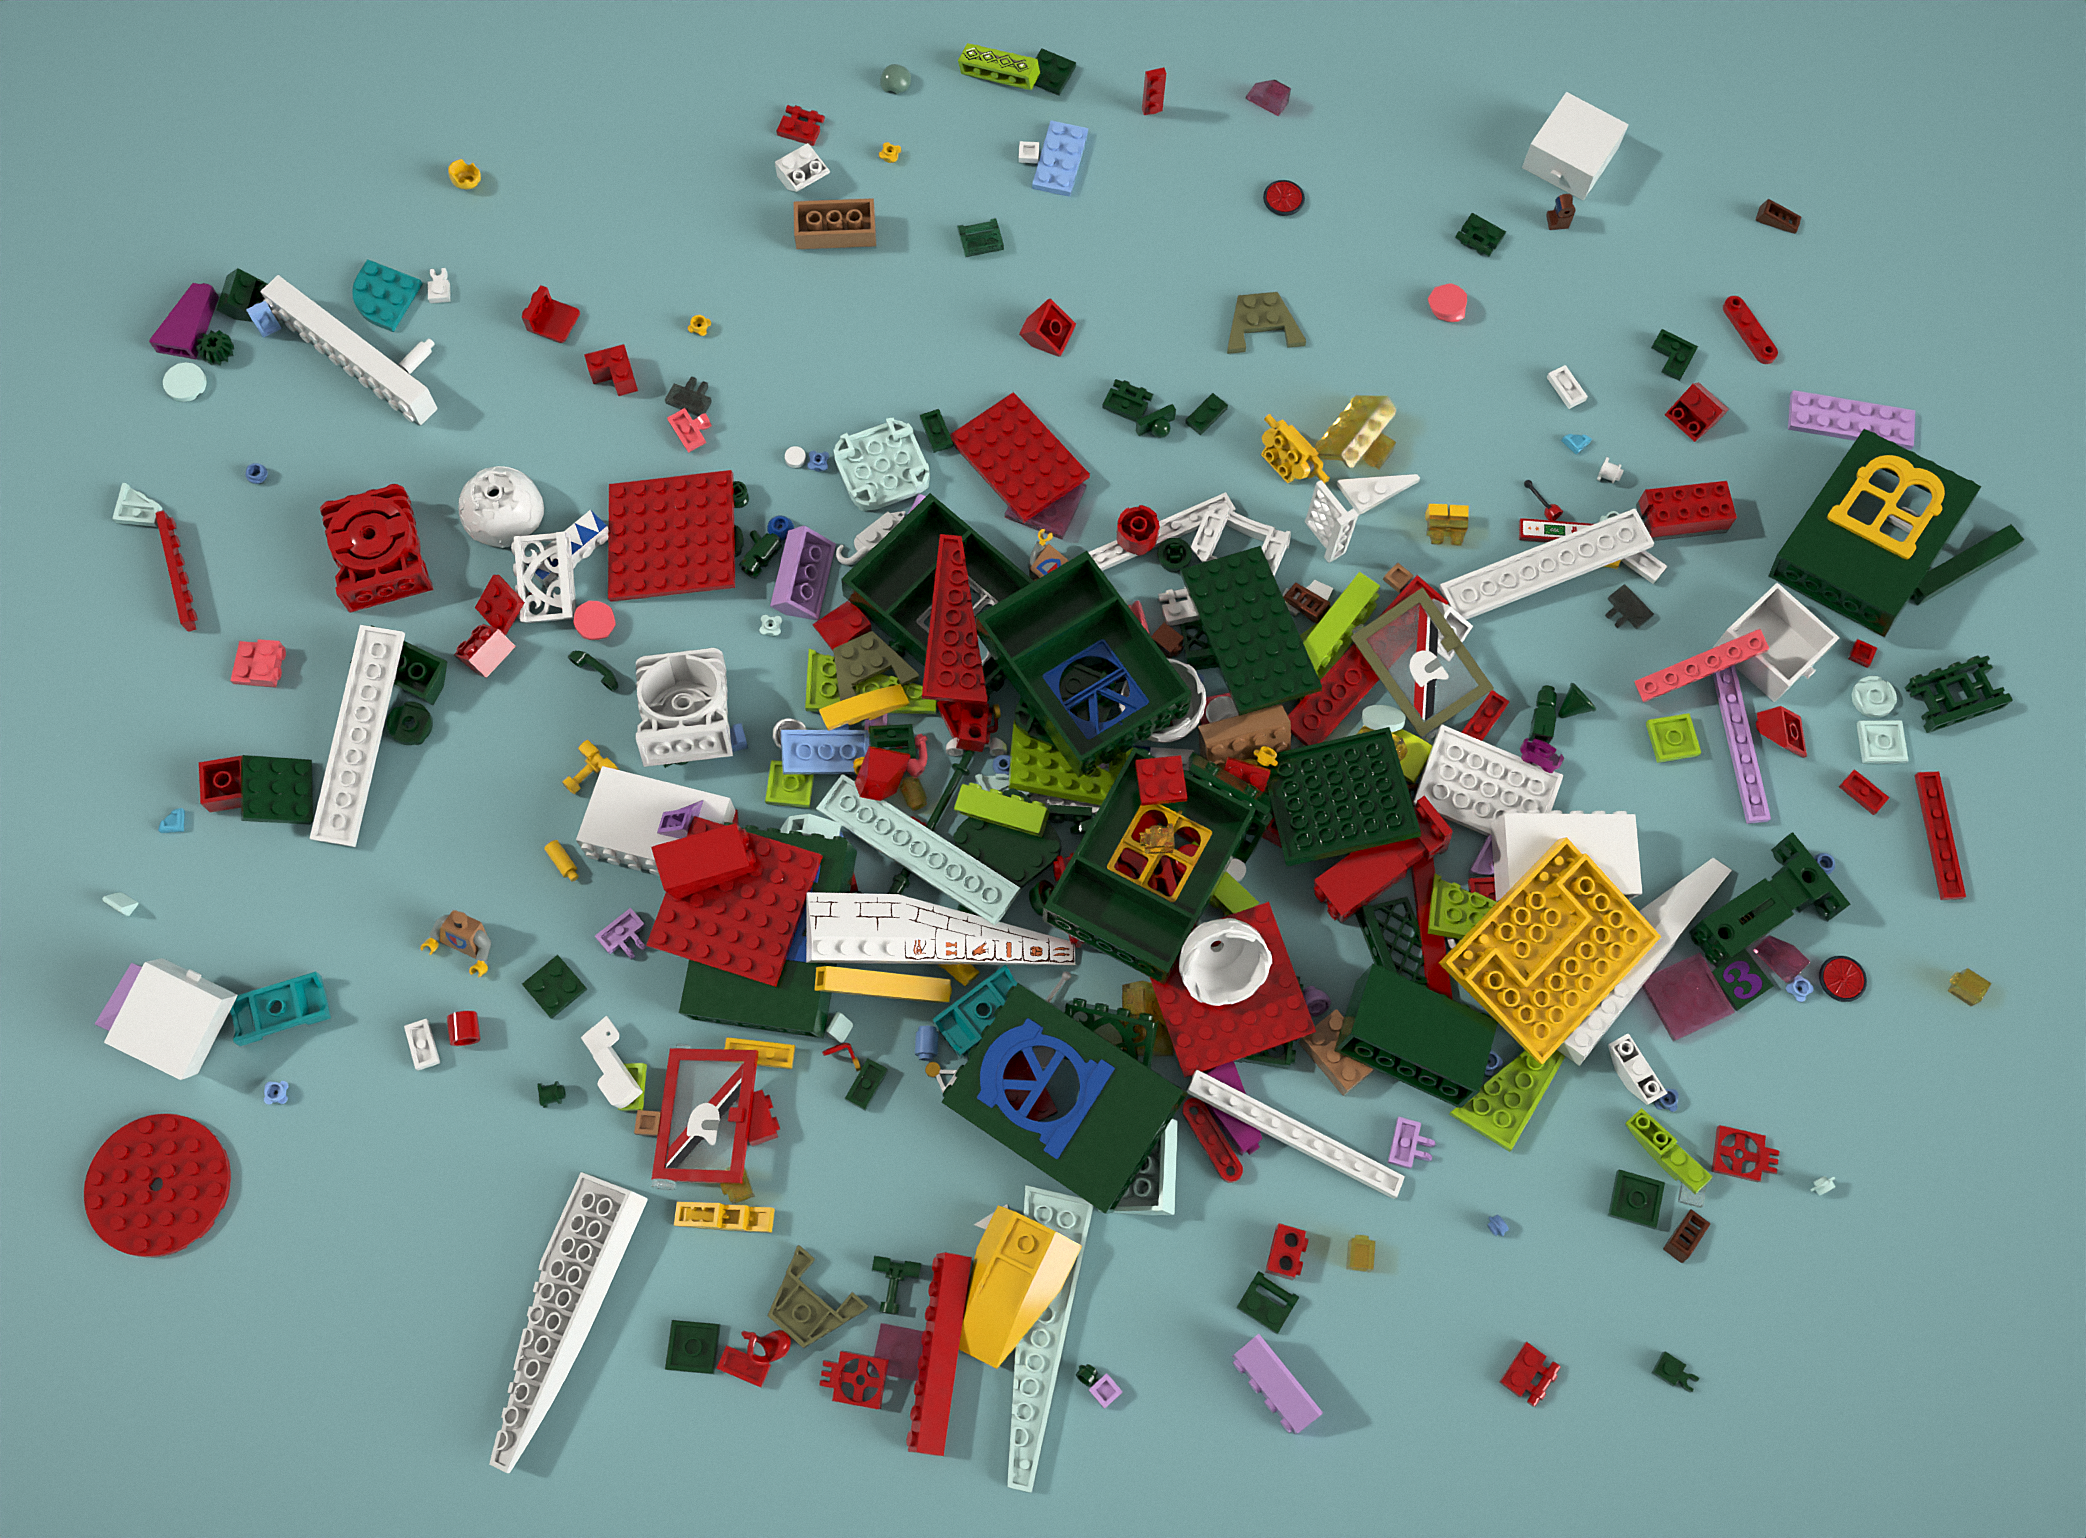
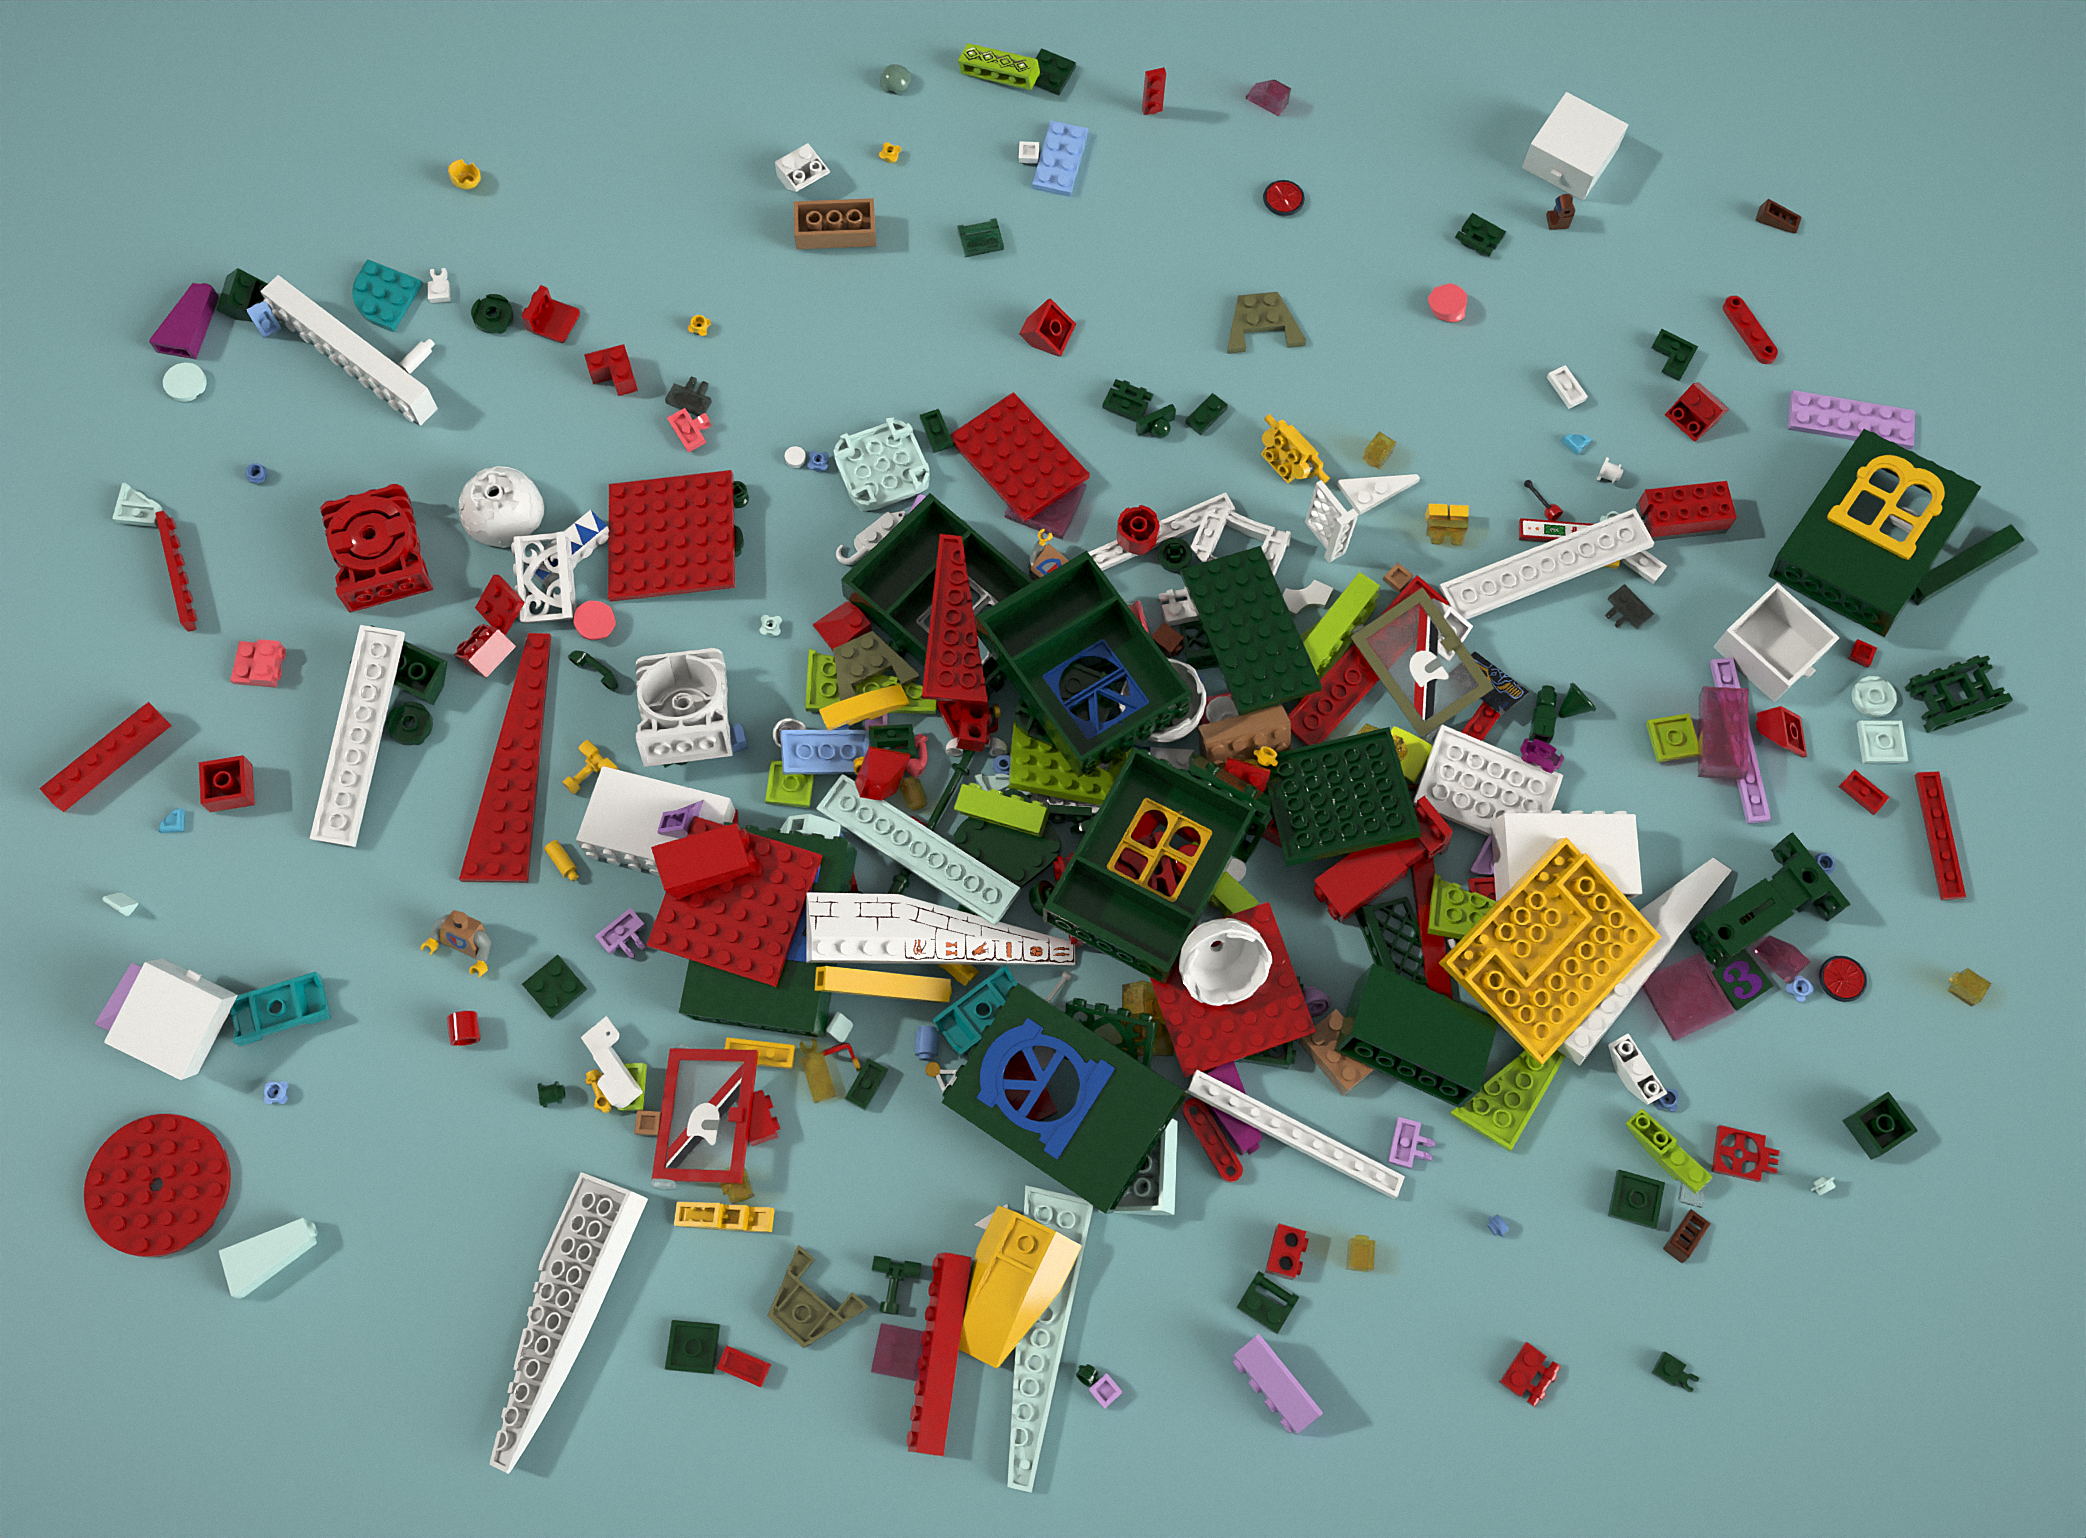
dark green gear [196,330,235,366] -> none
dark green plate [241,755,313,825] -> none
white plate [404,1018,440,1071] -> none
dark green piece [739,530,782,579] -> none
red piece [741,1330,791,1365] -> none
blue plate [767,515,794,541] -> none
lavender slope [770,526,836,620] -> none
red plate [776,105,825,146] -> none
red piece [819,1351,889,1410] -> none
red plate [1135,755,1187,806] -> none
clear yellow brick [1140,823,1175,854] -> none
copper slope [1283,582,1331,624] -> none
clear yellow bracket [1314,395,1396,468] -> none
light aqua tile [1362,705,1406,732] -> none
medium blue plate [1484,1049,1502,1076] -> none
coral brick [1634,629,1769,703] -> none
none -> red brick [39,702,172,812]
none -> light aqua slope [219,1218,317,1299]
none -> red wing [459,633,551,883]
none -> dark green plate [471,294,514,334]
none -> yellow bar [585,1069,612,1114]
none -> clear yellow plate [800,1038,836,1103]
none -> black sticker [1448,651,1529,715]
none -> clear pink piece [1698,686,1748,780]
none -> dark green brick [1842,1091,1918,1160]

